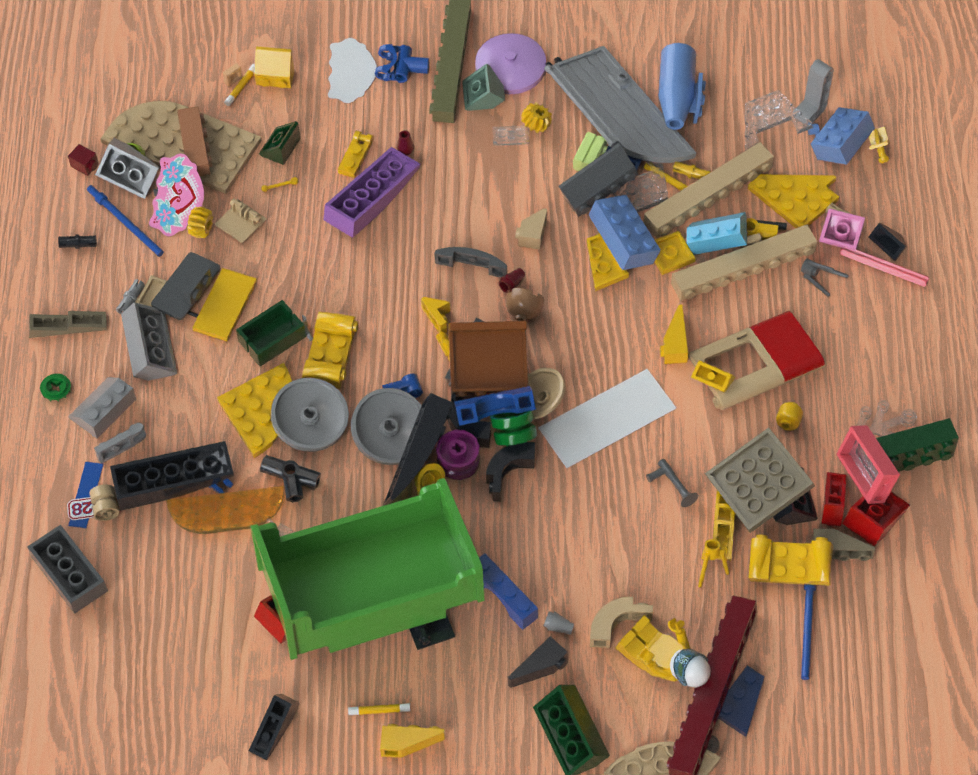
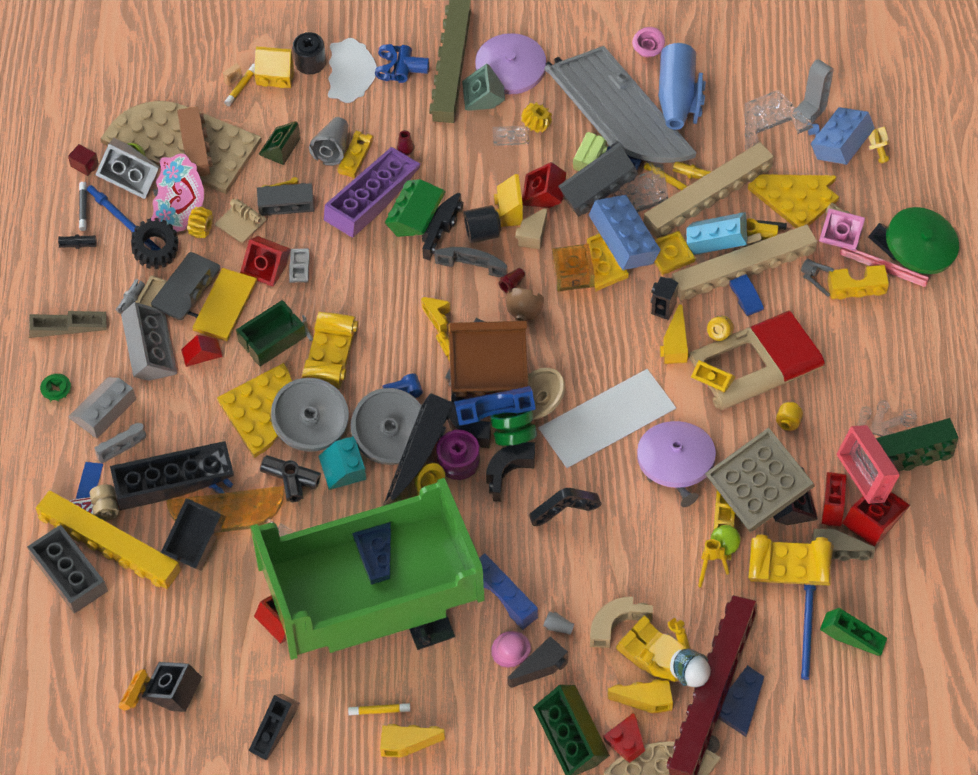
none -> yellow brick [36,490,181,589]
none -> dark grey bar [79,182,87,231]
none -> light orange plate [118,669,151,711]
none -> black tyre [131,218,178,269]
none -> black slope [142,662,202,712]
none -> black piece [161,498,226,571]
none -> red slope [181,335,223,367]
none -> red slope [240,236,291,287]
none -> dark grey brick [257,183,314,216]
none -> light grey slope [289,248,309,283]
none -> black piece [293,32,326,75]
none -> light grey cone [309,117,349,166]
none -> teal slope [318,436,366,490]
none -> dark blue wing [352,522,391,585]
none -> green slope [385,179,446,237]
none -> black slope [422,193,464,260]
none -> black piece [463,205,501,244]
none -> bright pink hat [491,631,531,668]
none -> yellow slope [494,174,523,227]
none -> red slope [522,162,567,208]
none -> black beam [529,488,602,526]
none -> clear yellow brick [552,244,595,292]
none -> red wing [603,713,645,763]
none -> yellow slope [607,679,673,713]
none -> bright pink hat [632,27,665,58]
none -> lavender dish [637,421,716,488]
none -> black brick [651,276,679,320]
none -> yellow head [707,315,734,341]
none -> lime hair [710,525,741,556]
none -> blue slope [729,274,764,316]
none -> green slope [820,608,887,656]
none -> yellow arch [827,265,889,300]
none -> green dish [886,207,959,274]

